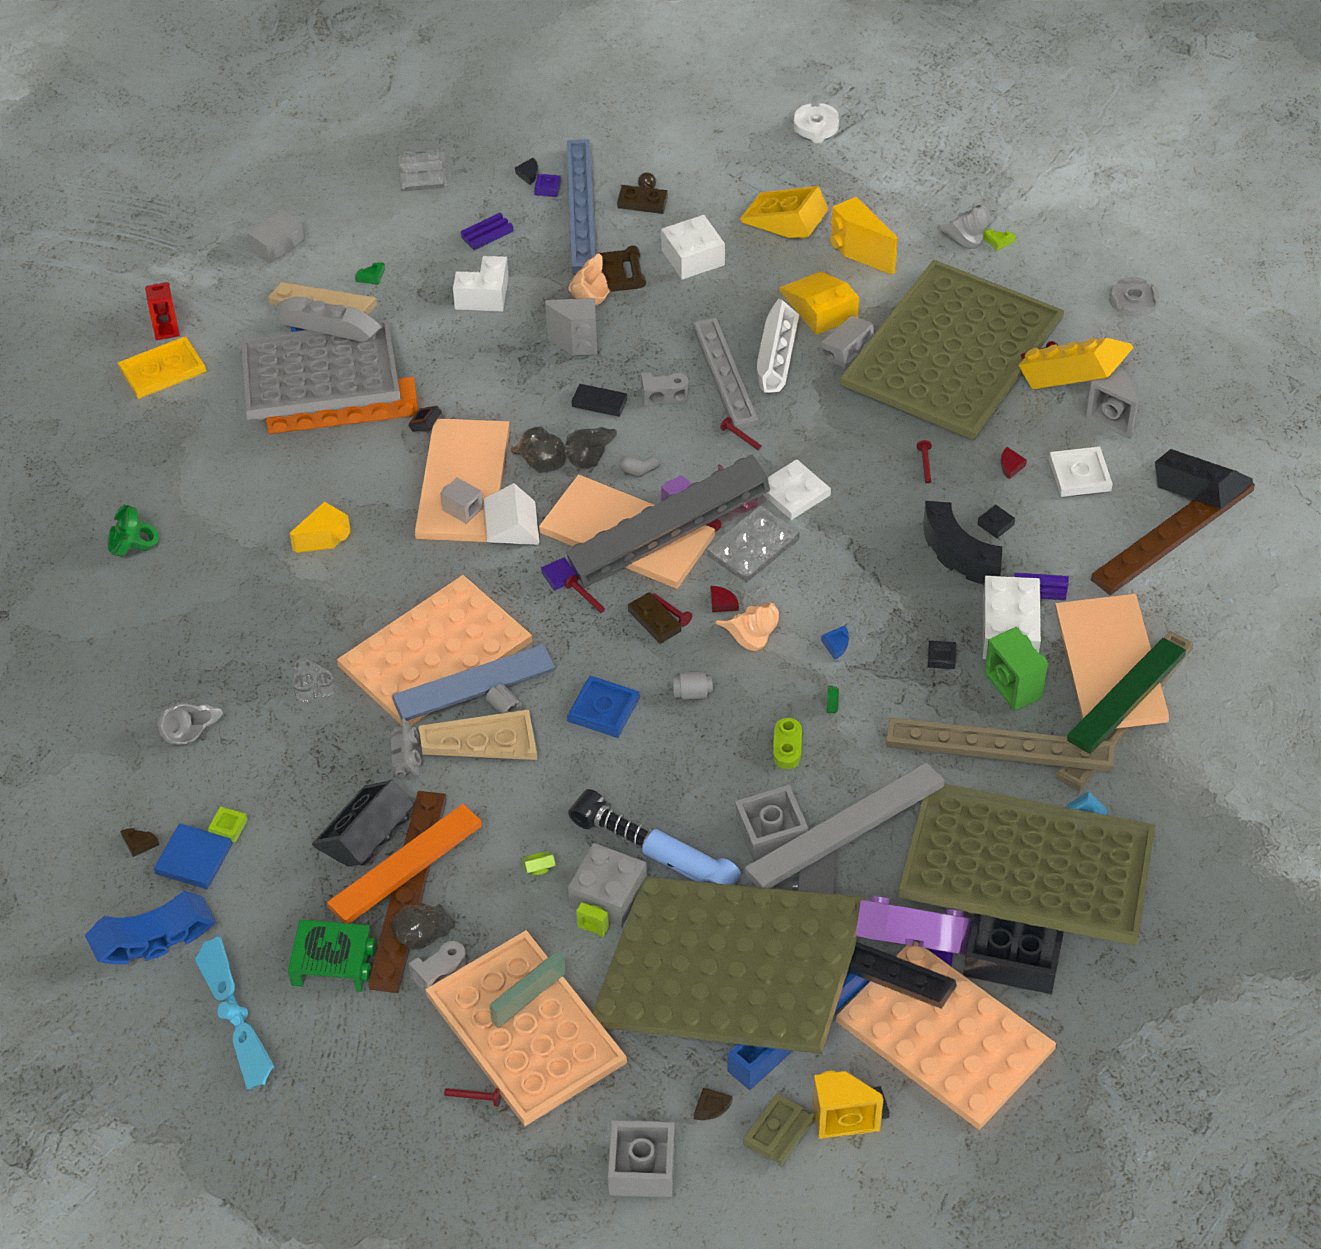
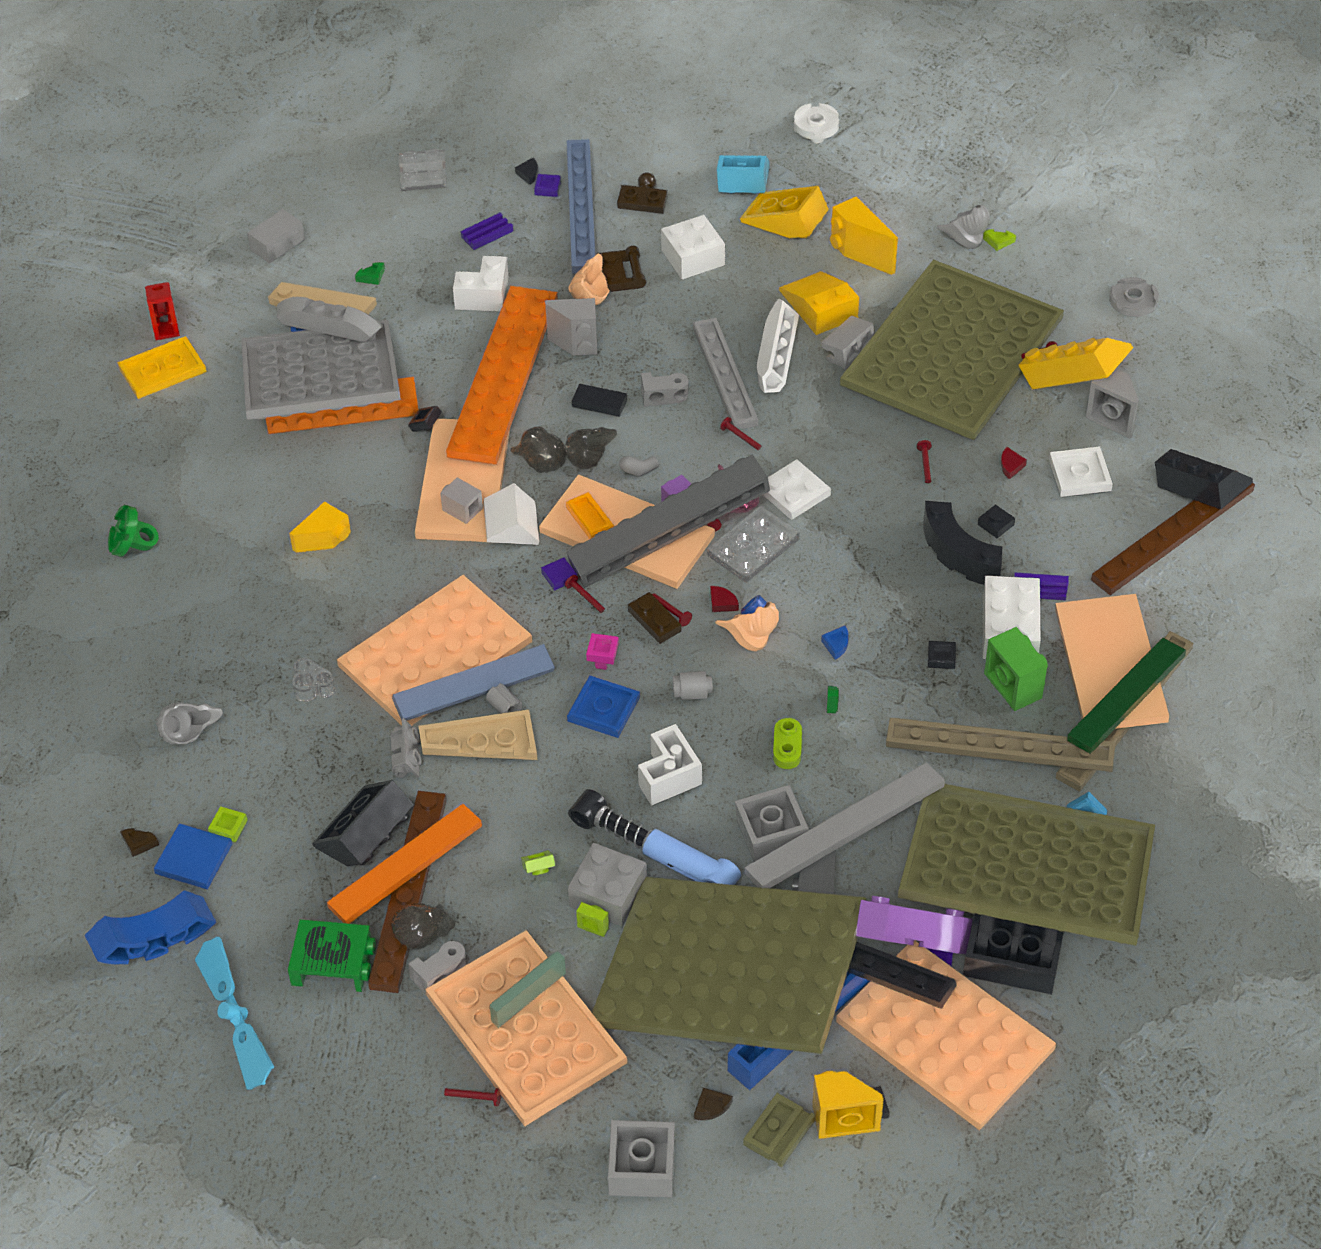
none -> orange plate [446,286,558,465]
none -> light orange tile [566,492,614,539]
none -> dark pink tile [586,633,619,670]
none -> white brick [638,724,702,806]
none -> medium azure slope [717,155,770,194]
none -> blue tile [741,595,767,615]

